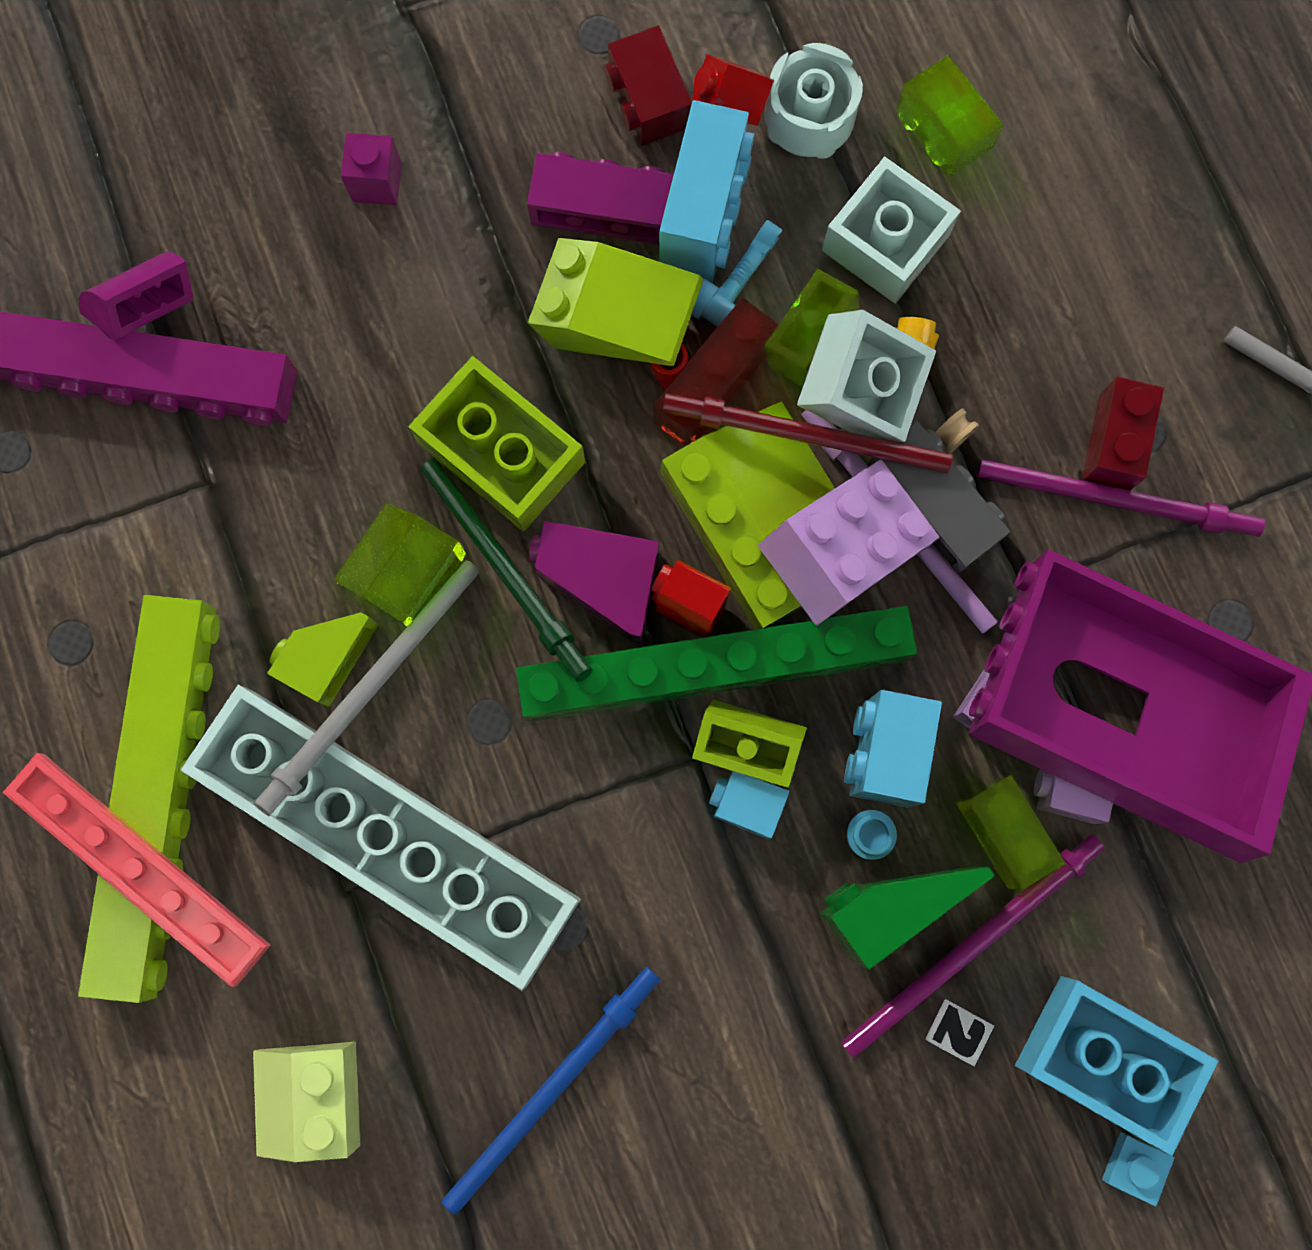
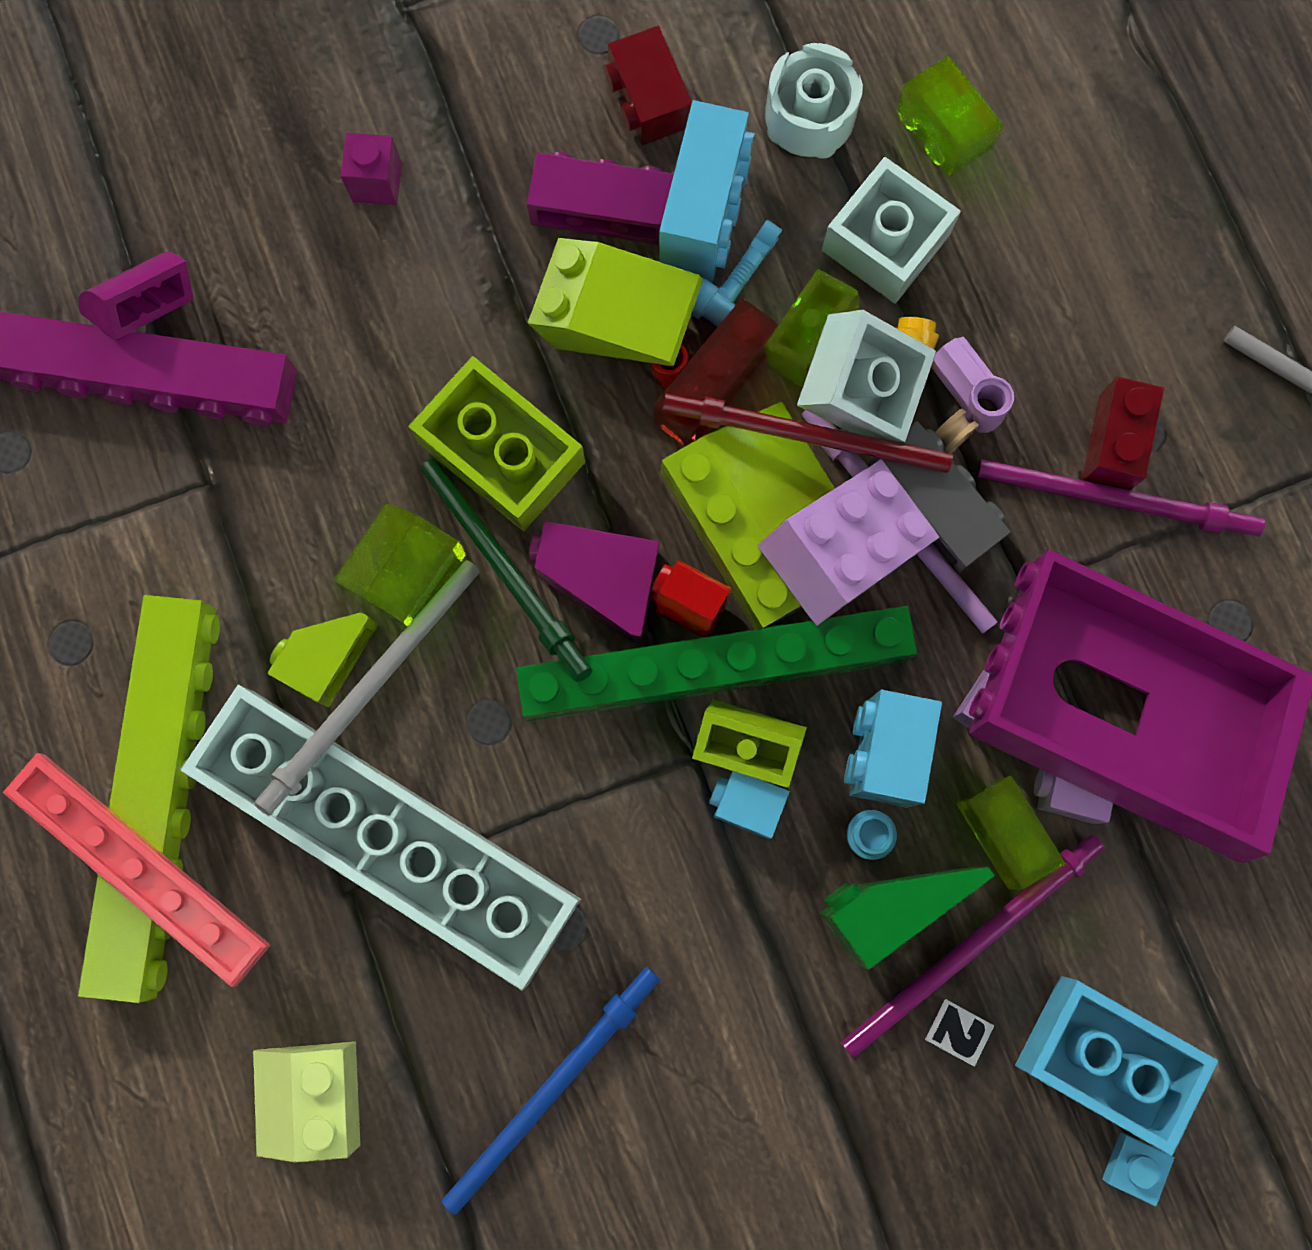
red brick [691,54,774,127] -> none
none -> lavender piece [931,336,1014,433]

